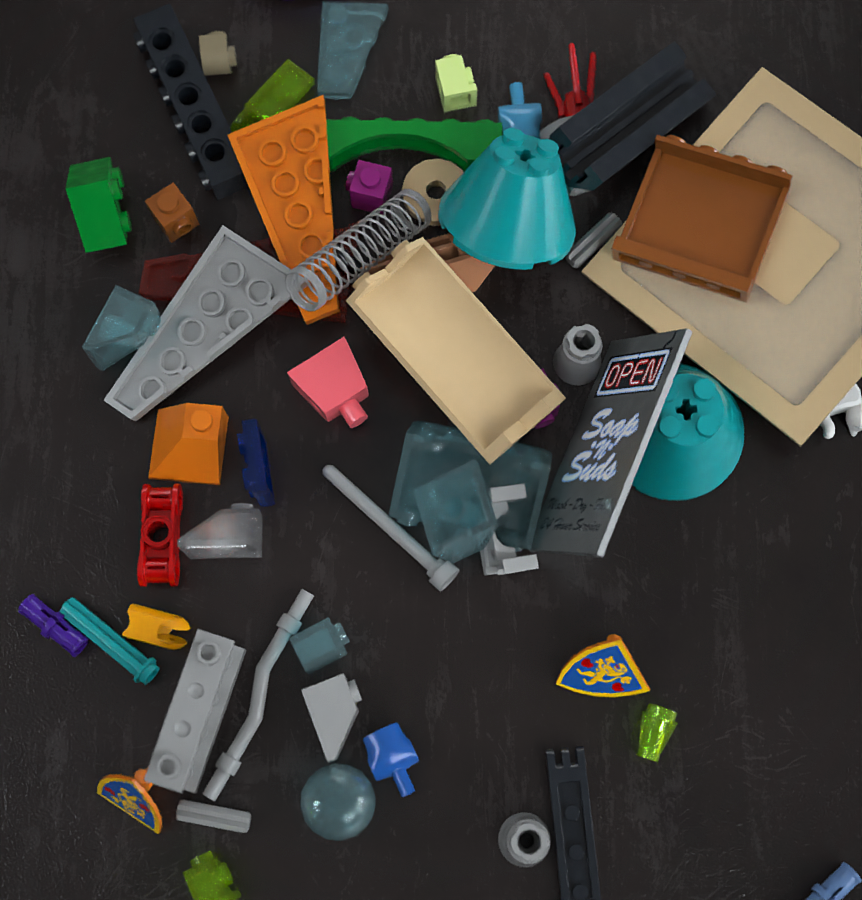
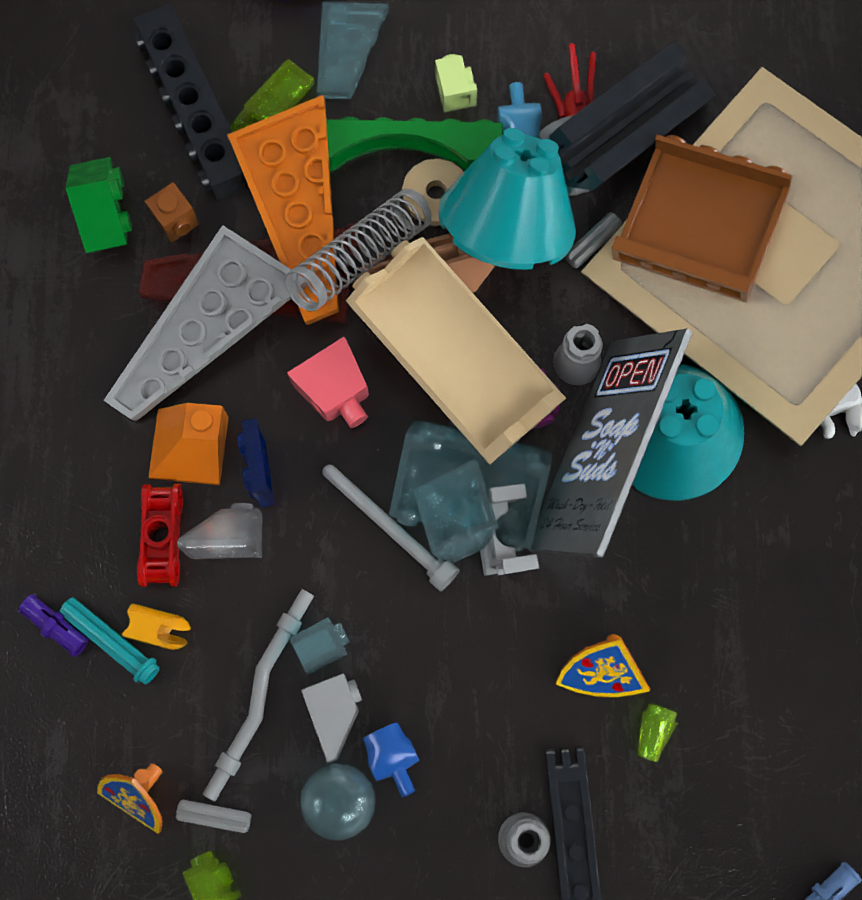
clear light blue slope [82,285,161,370] -> none
light grey fence [144,629,247,793] -> none
dark tan plate [199,31,237,76] -> none
magenta brick [345,160,393,215] -> none

